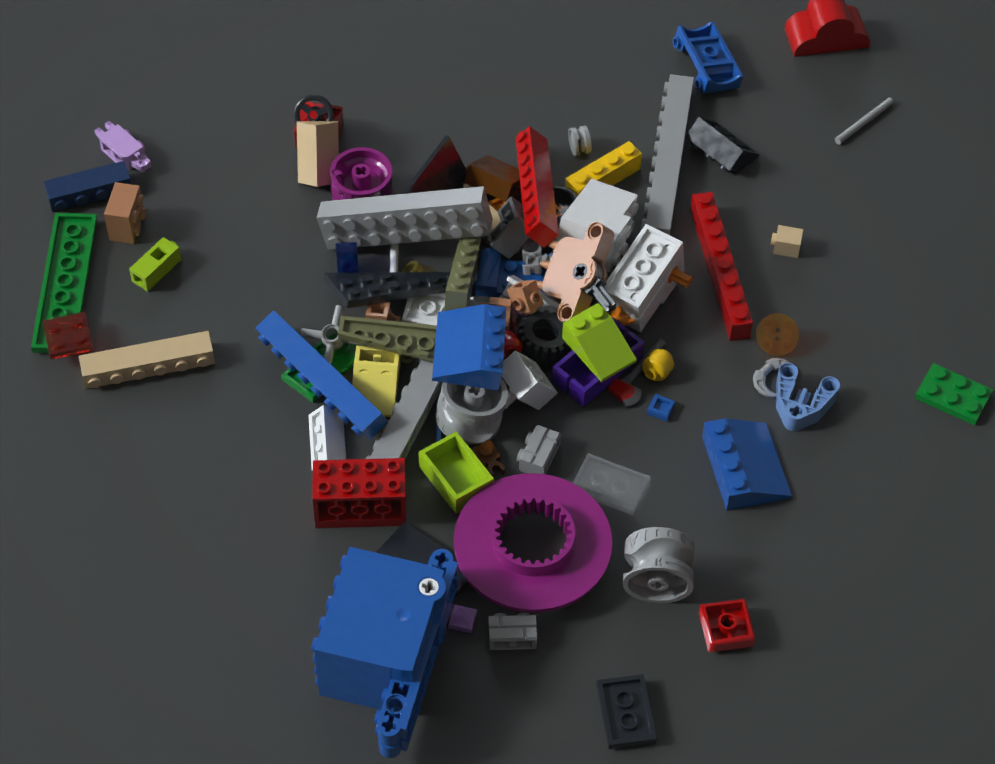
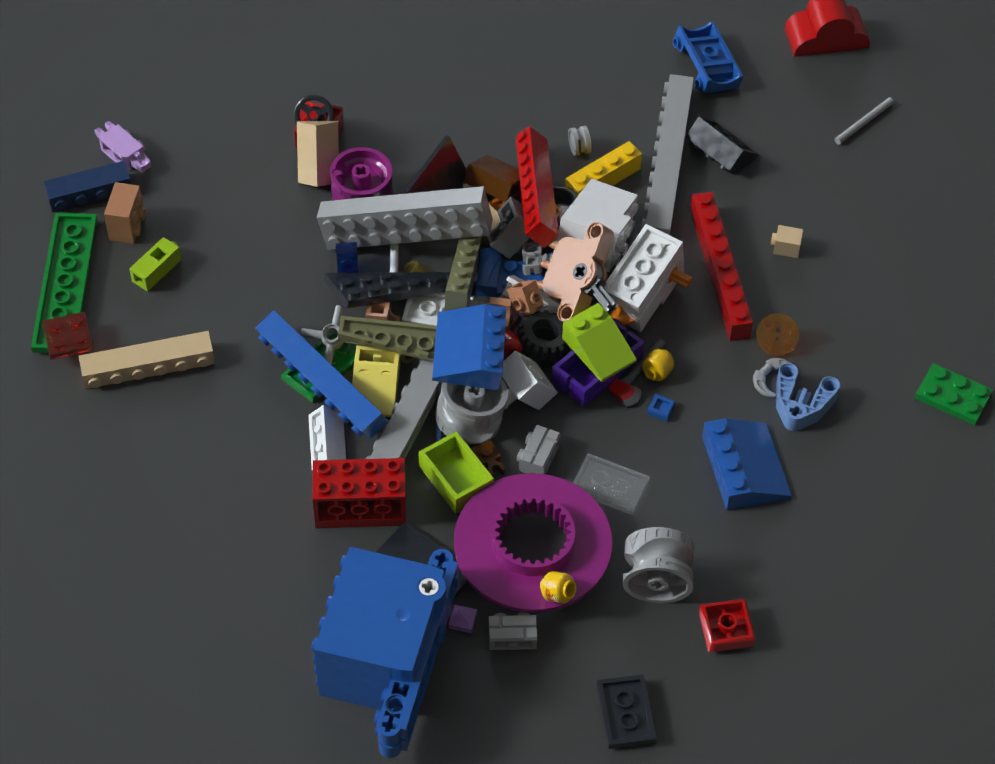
none -> yellow head [540,571,576,604]

